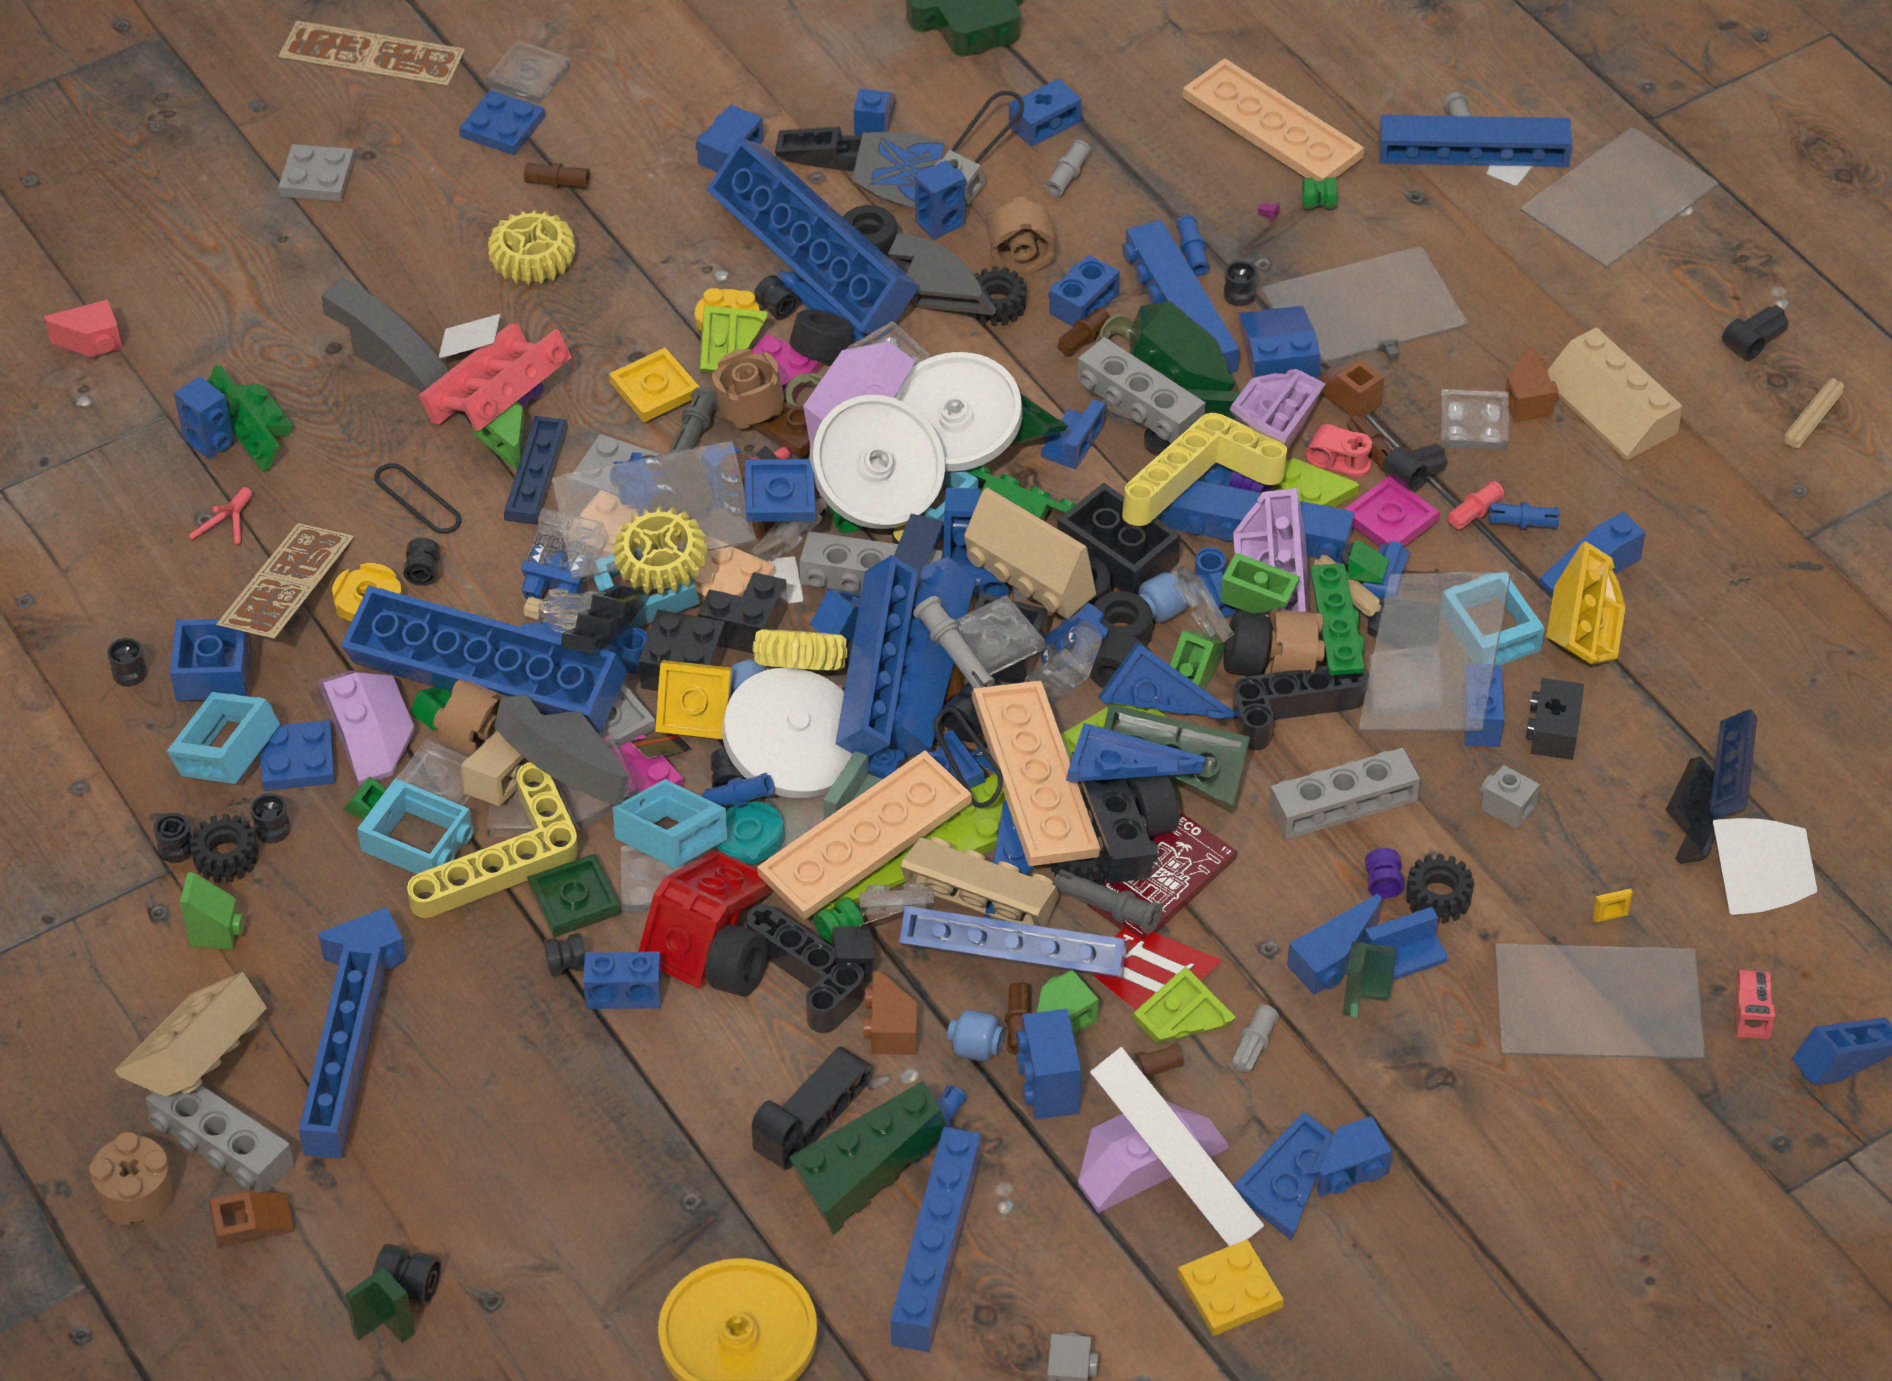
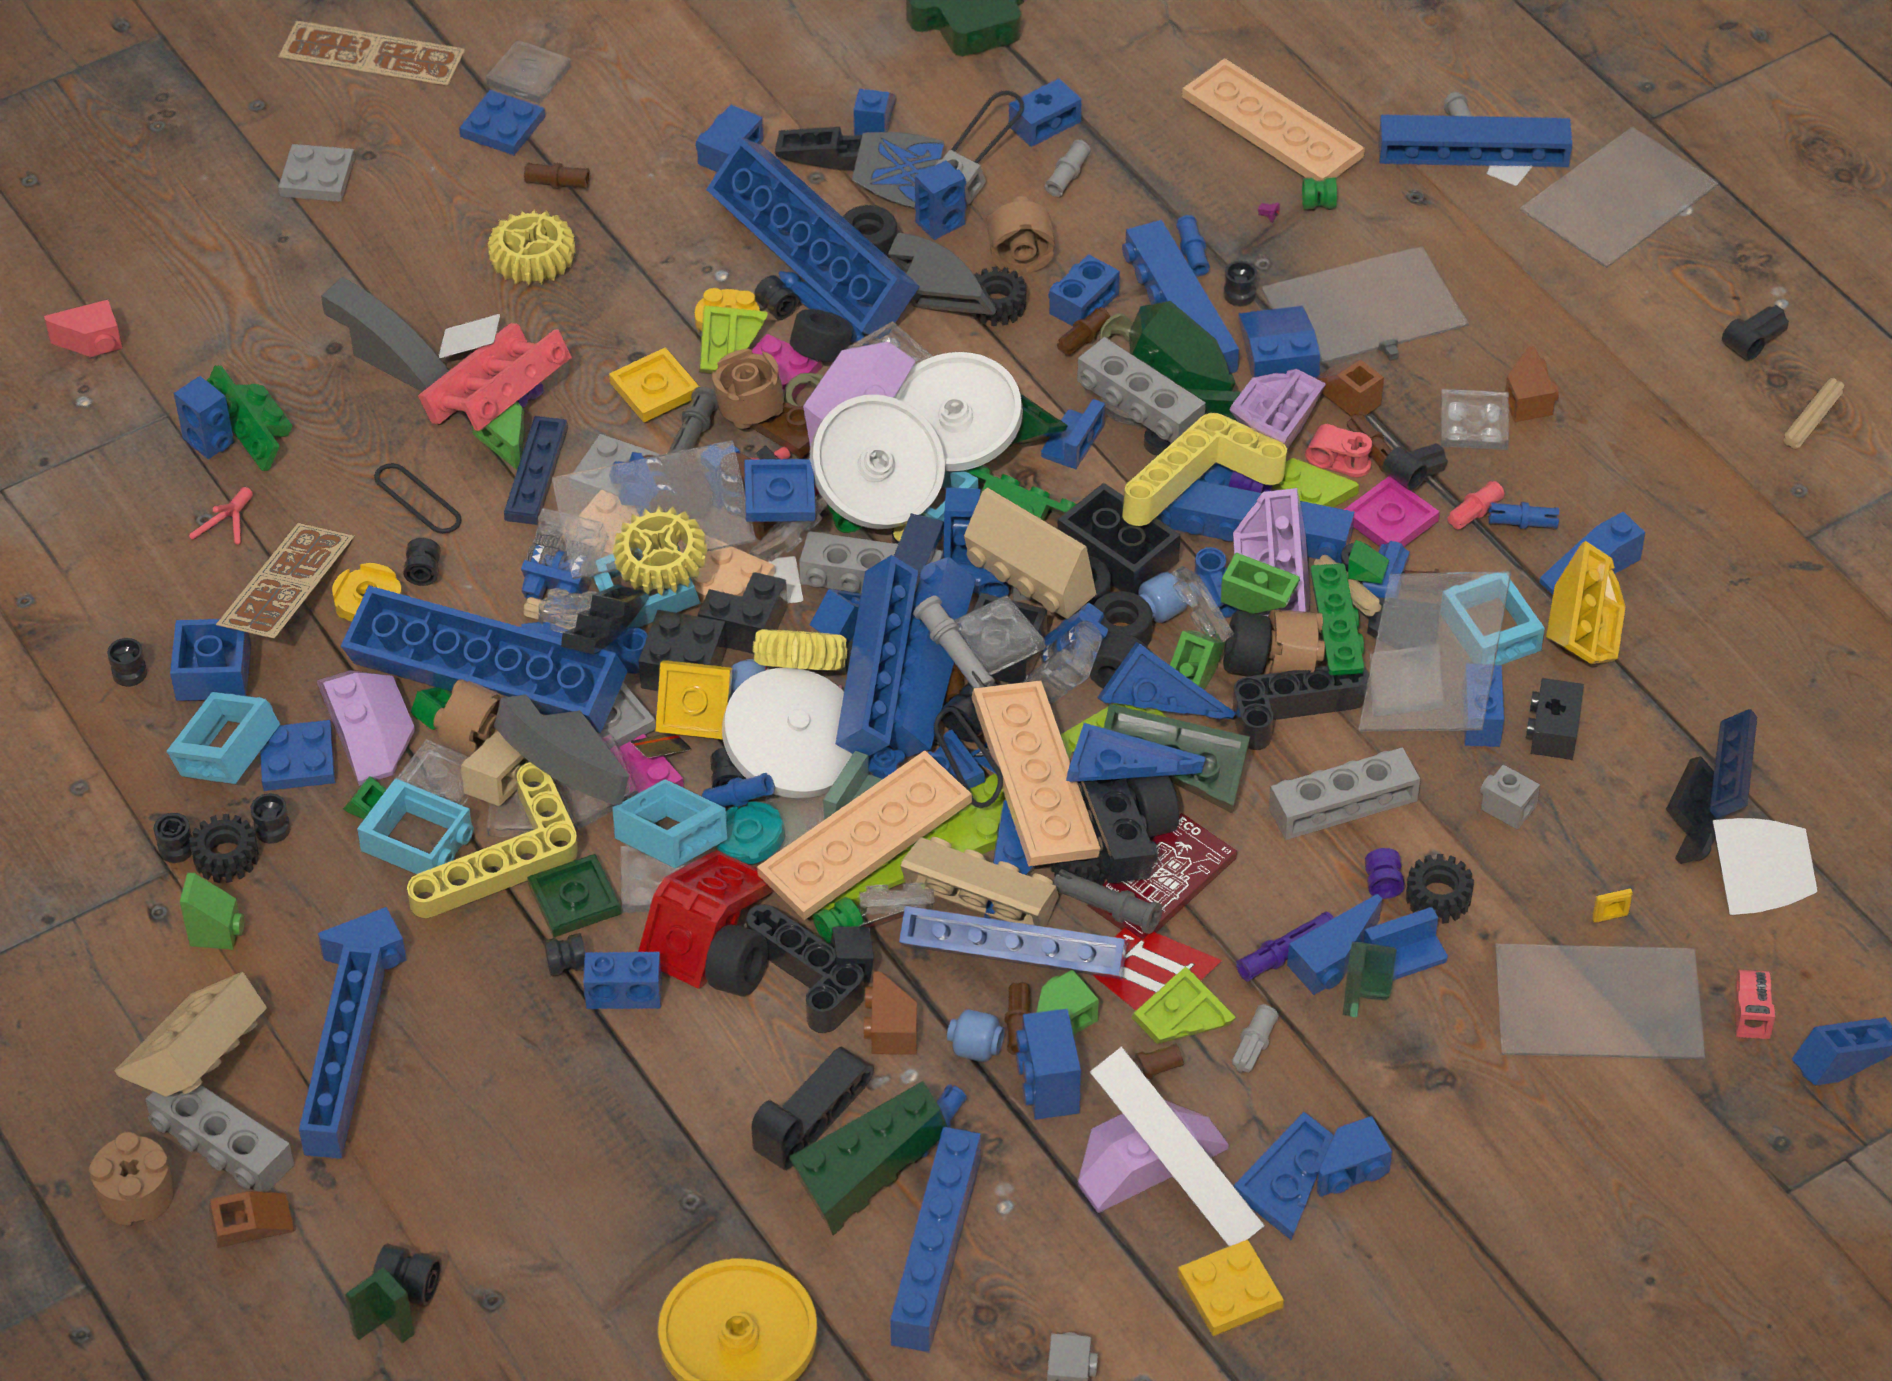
tan slope [1548,327,1683,461] -> none
none -> dark purple pin [1236,911,1334,981]

